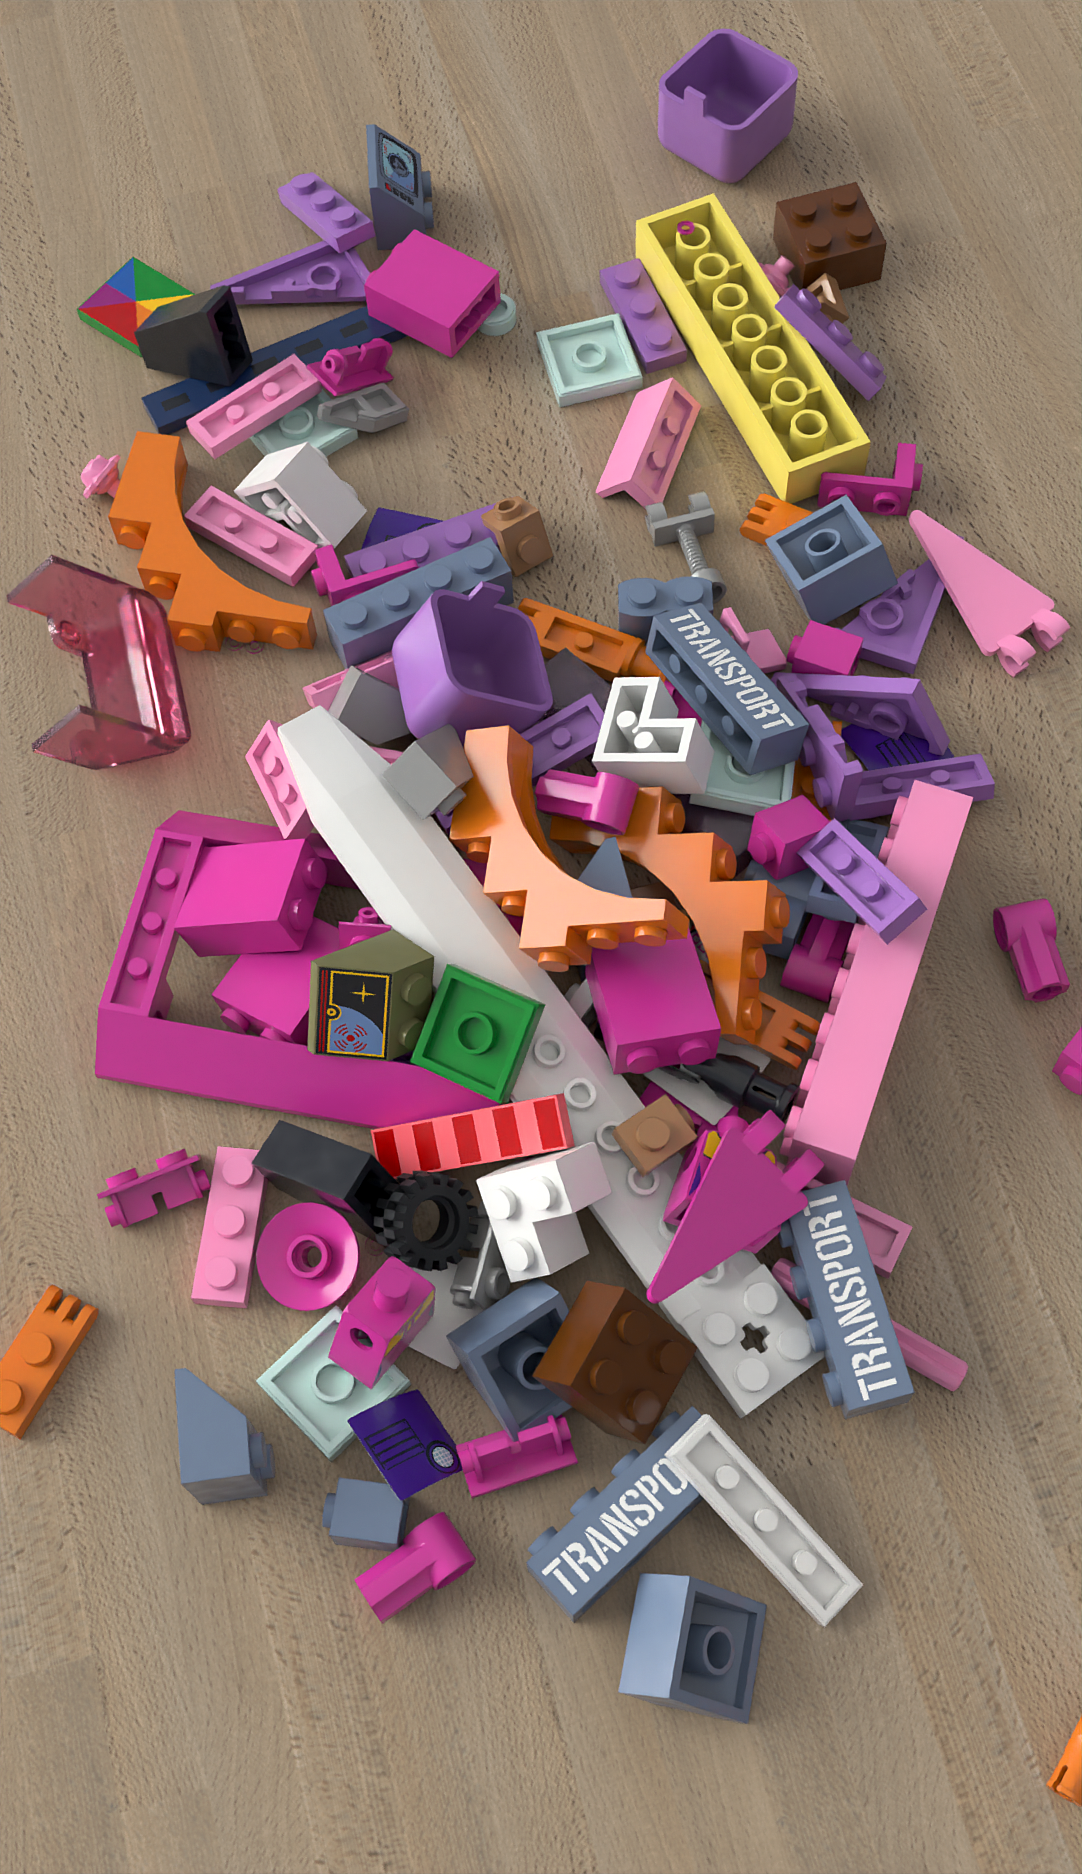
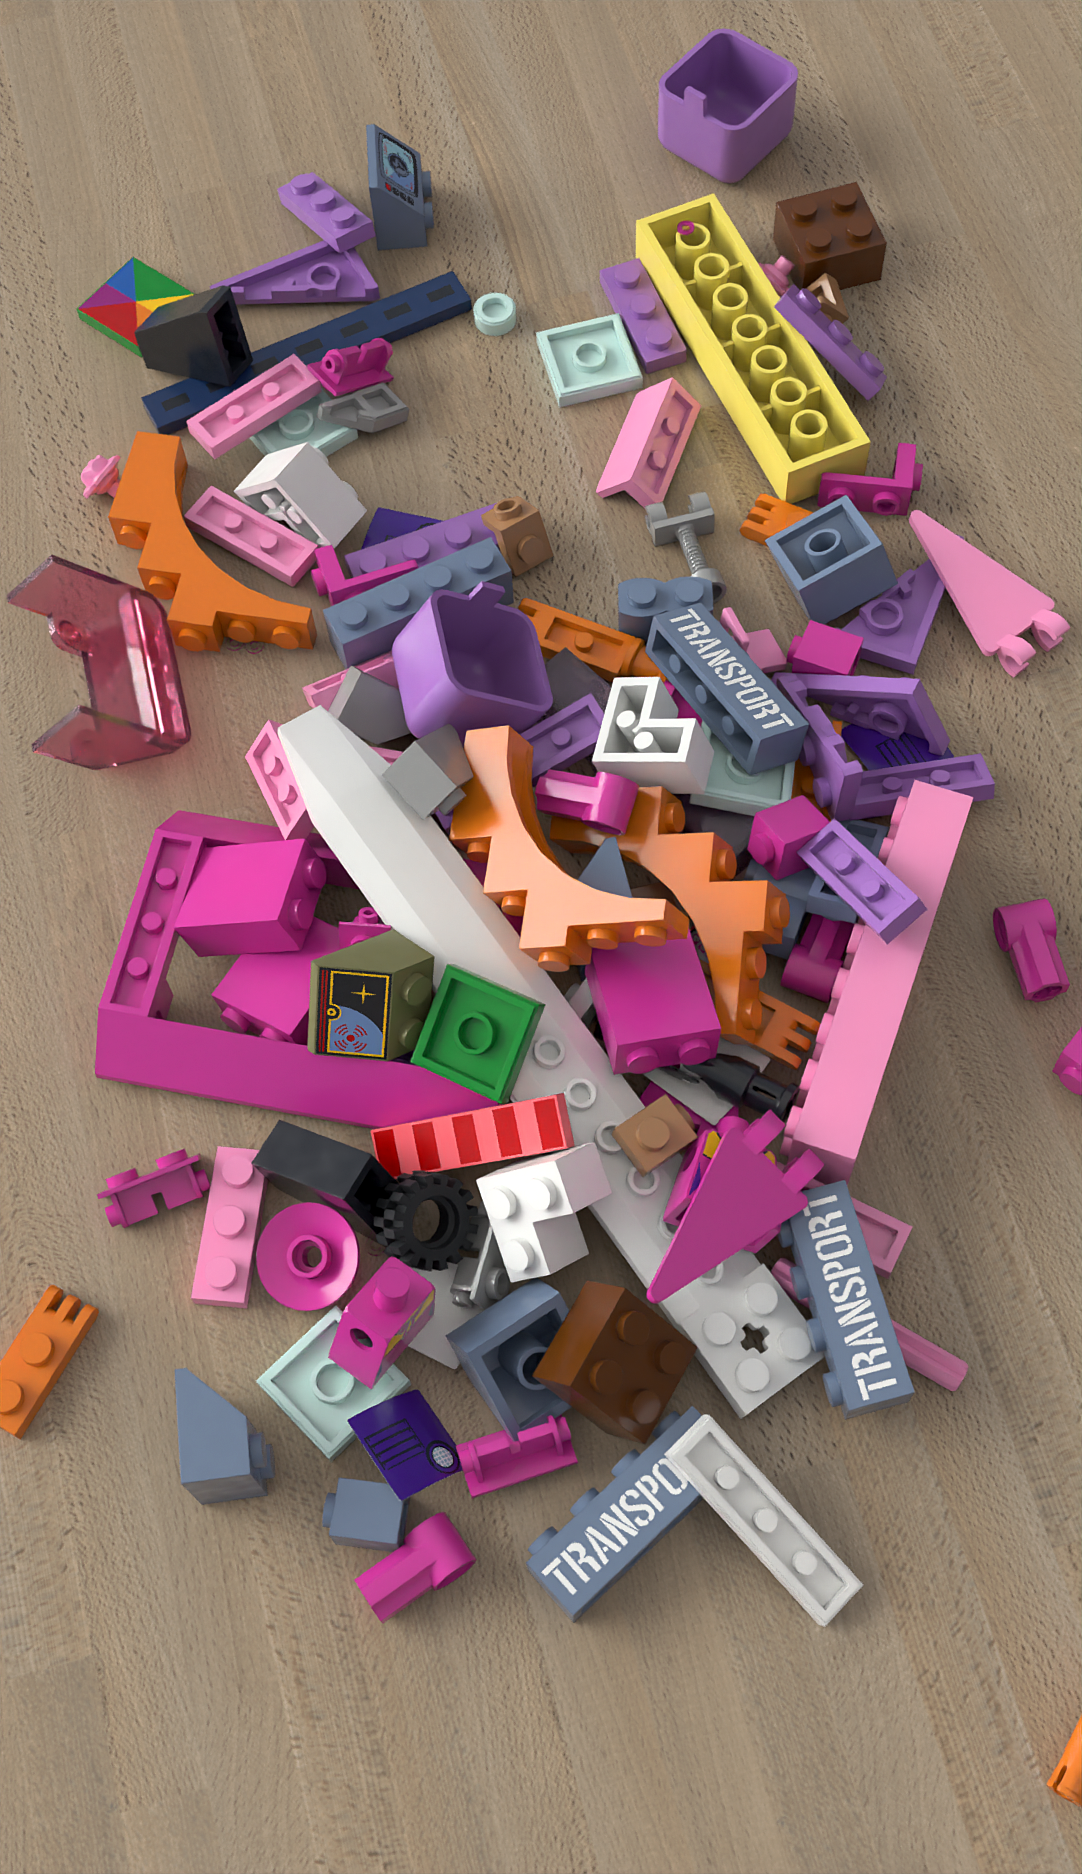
dark pink brick [364,229,501,358] -> none
sand blue slope [618,1573,767,1724] -> none

